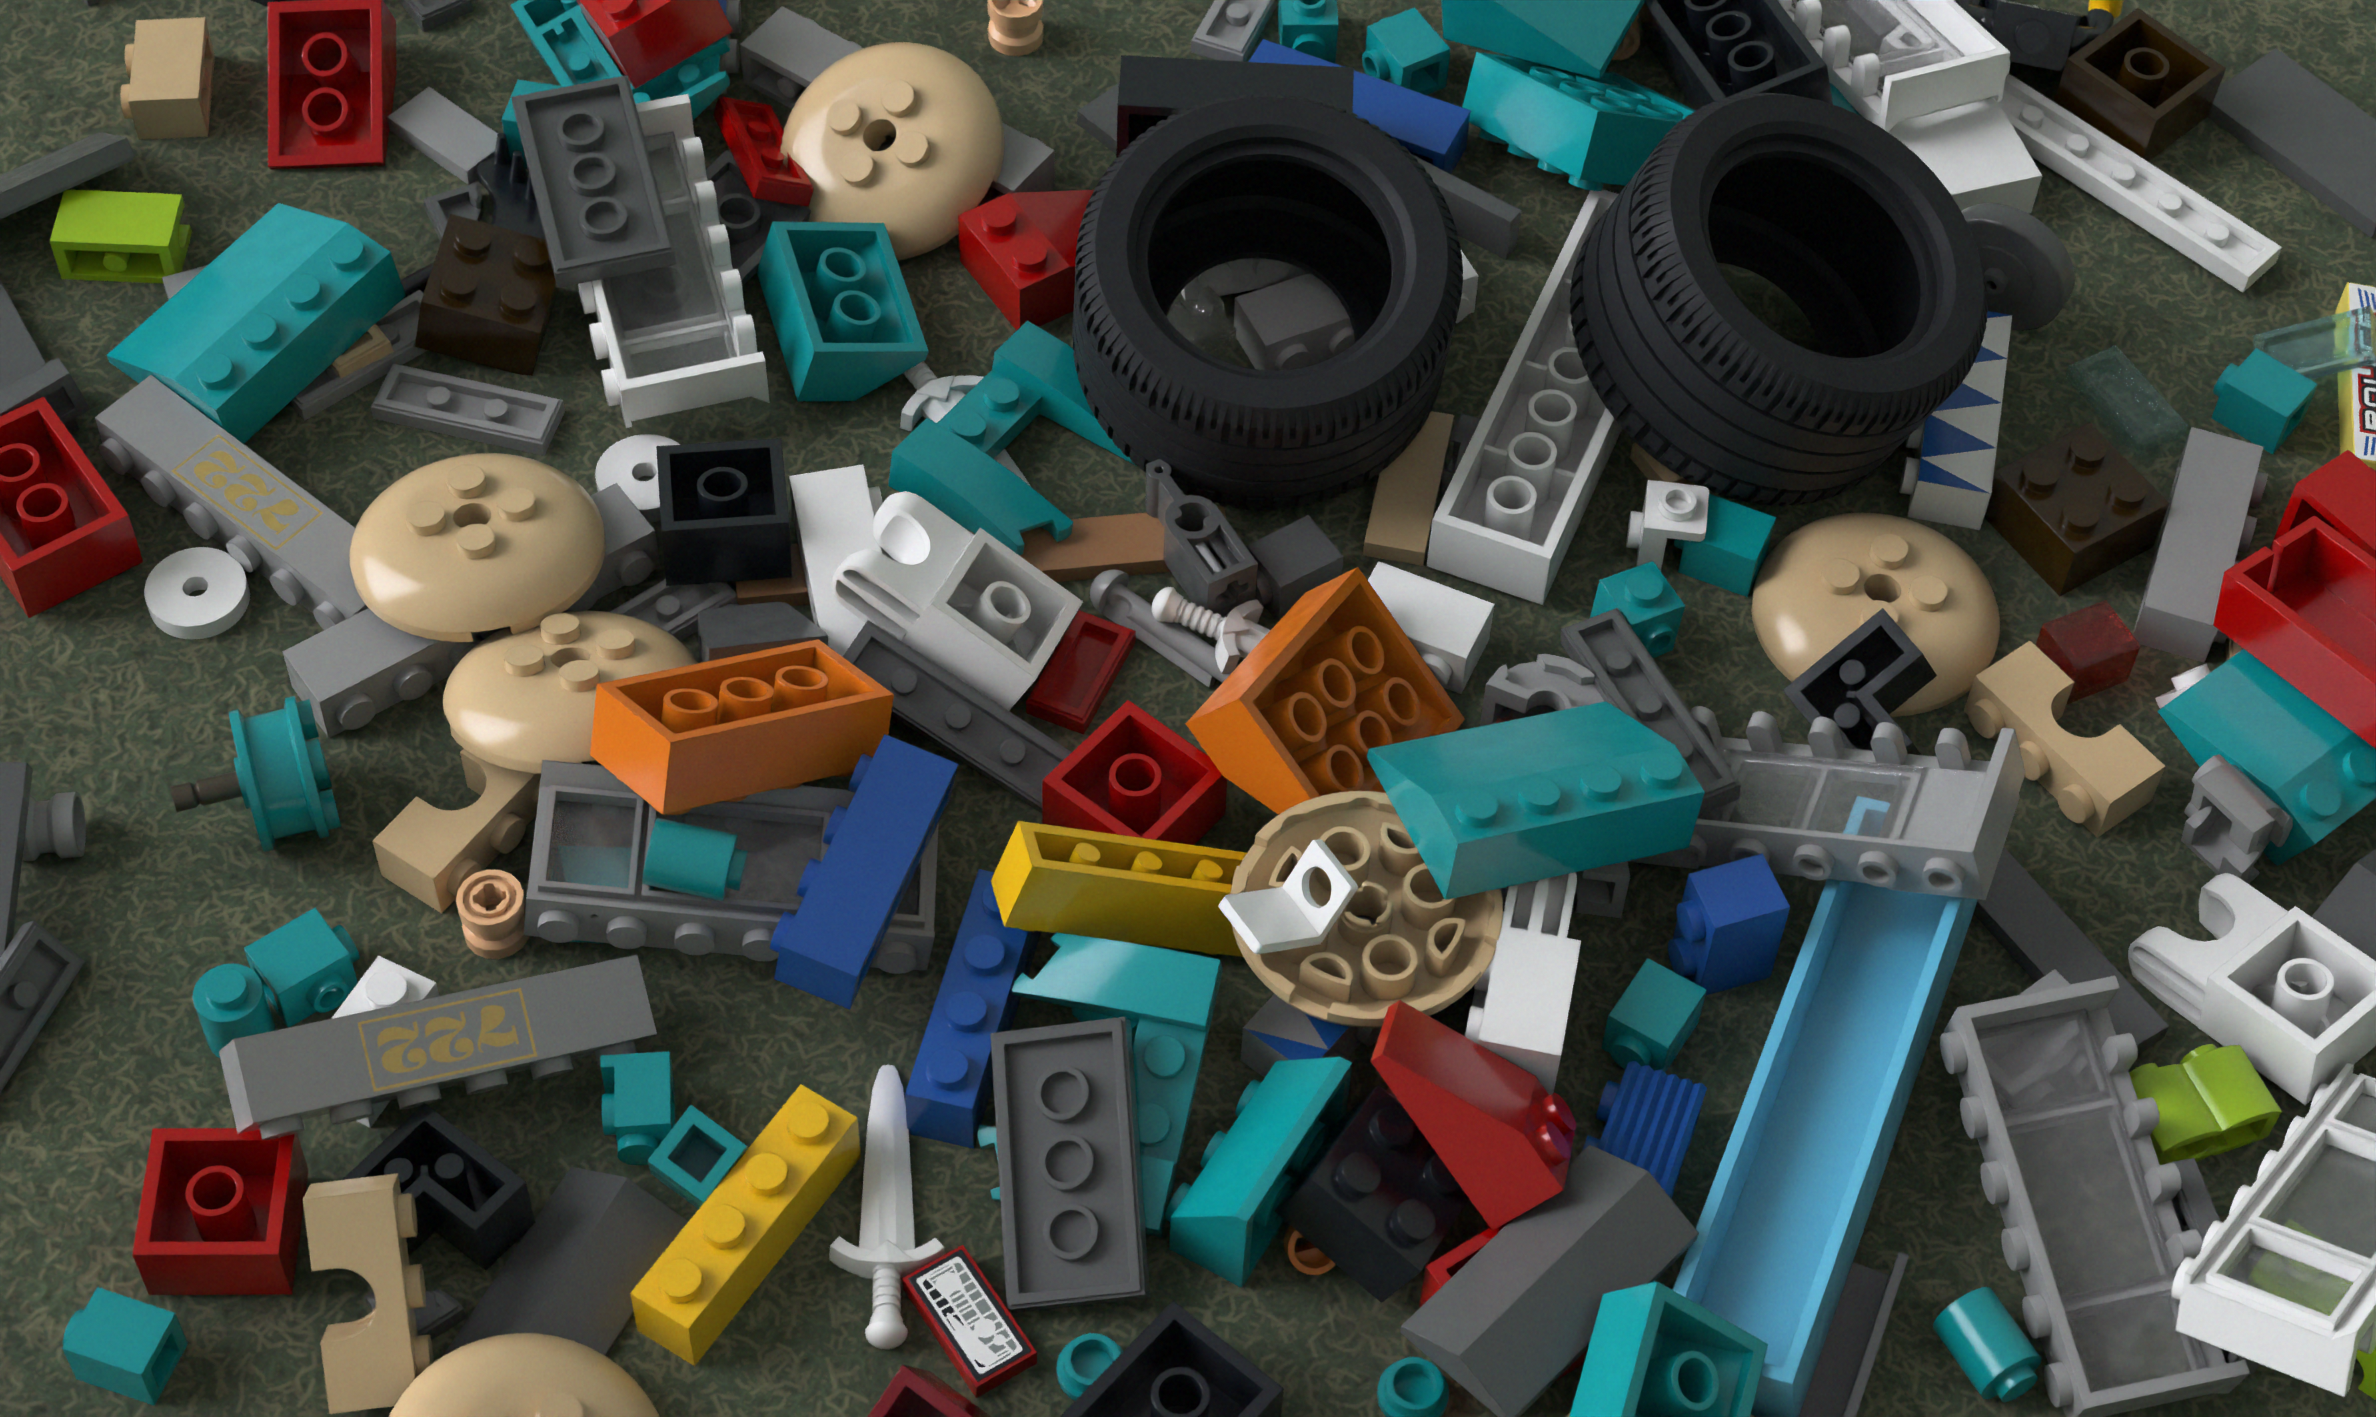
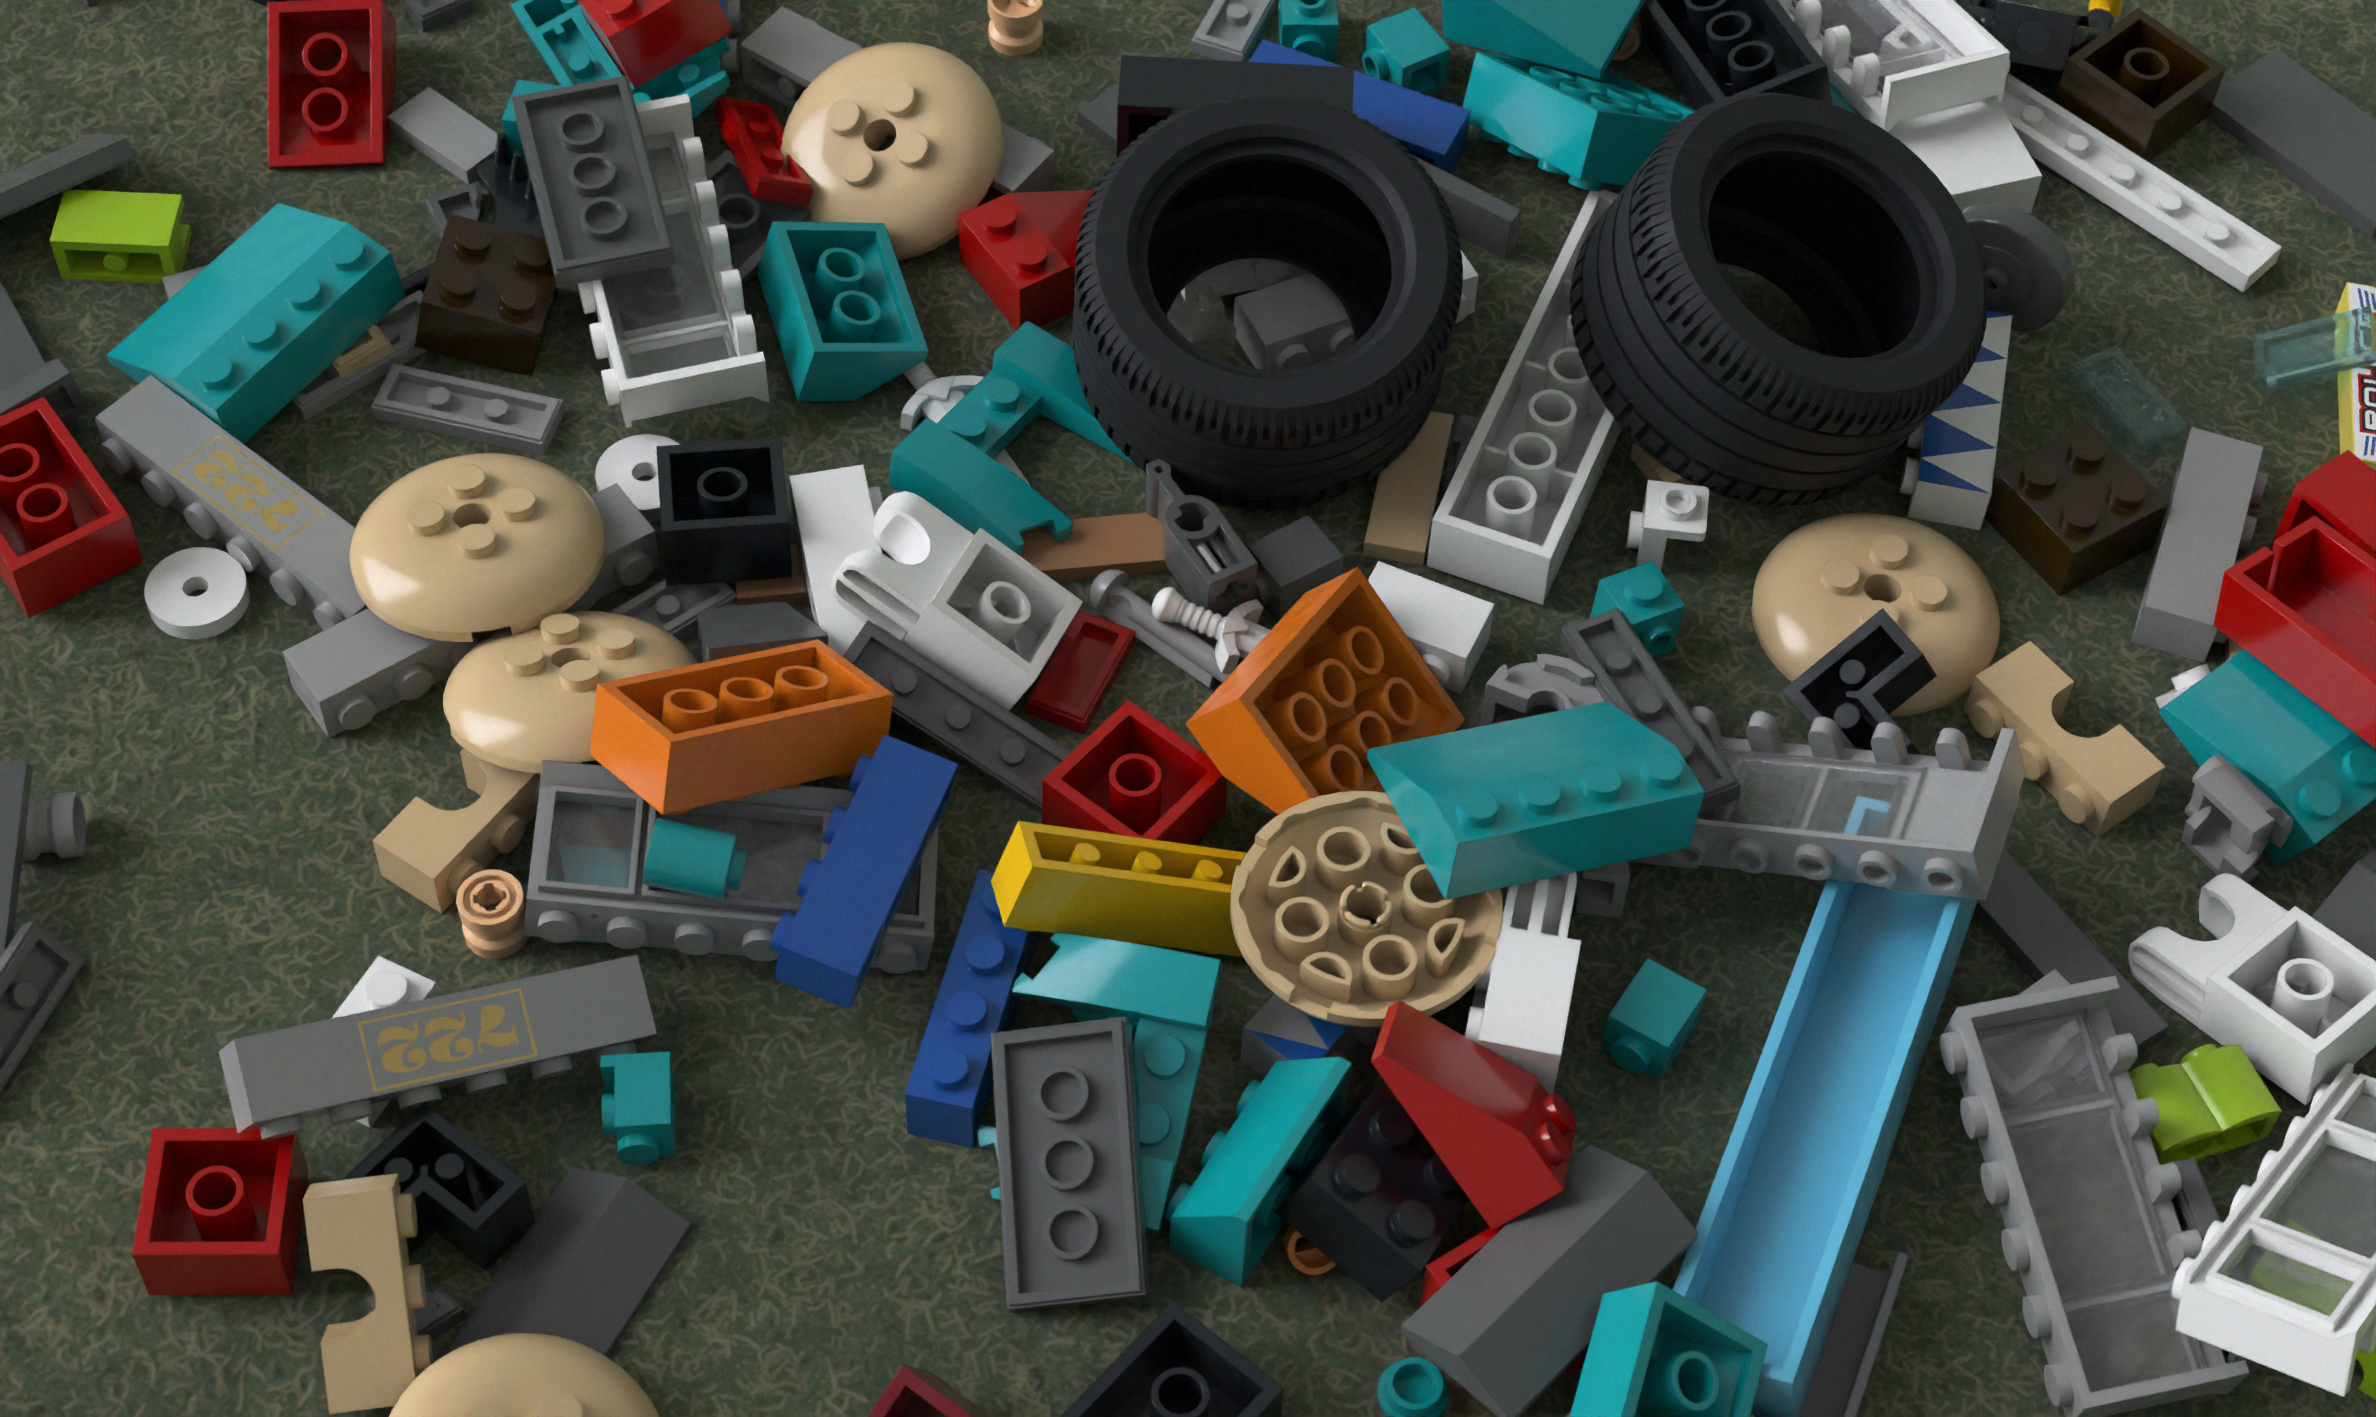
teal brick [62,1287,188,1405] -> none
tan brick [121,17,215,139] -> none
teal wheel [170,696,341,852] -> none
teal brick [193,964,276,1058] -> none
teal brick [244,908,360,1028] -> none
yellow brick [630,1084,861,1366] -> none
teal brick [647,1105,748,1209] -> none
white sword [829,1064,945,1349] -> none
tile [902,1245,1037,1398] -> none
teal plate [1057,1333,1123,1401] -> none
white bracket [1219,839,1358,955] -> none
blue brick [1582,1061,1707,1199] -> none
blue brick [1668,853,1790,995] -> none
teal brick [1674,494,1776,597] -> none
teal brick [1933,1287,2042,1402] -> none
clear red brick [2036,600,2141,705] -> none
teal brick [2211,348,2318,455] -> none

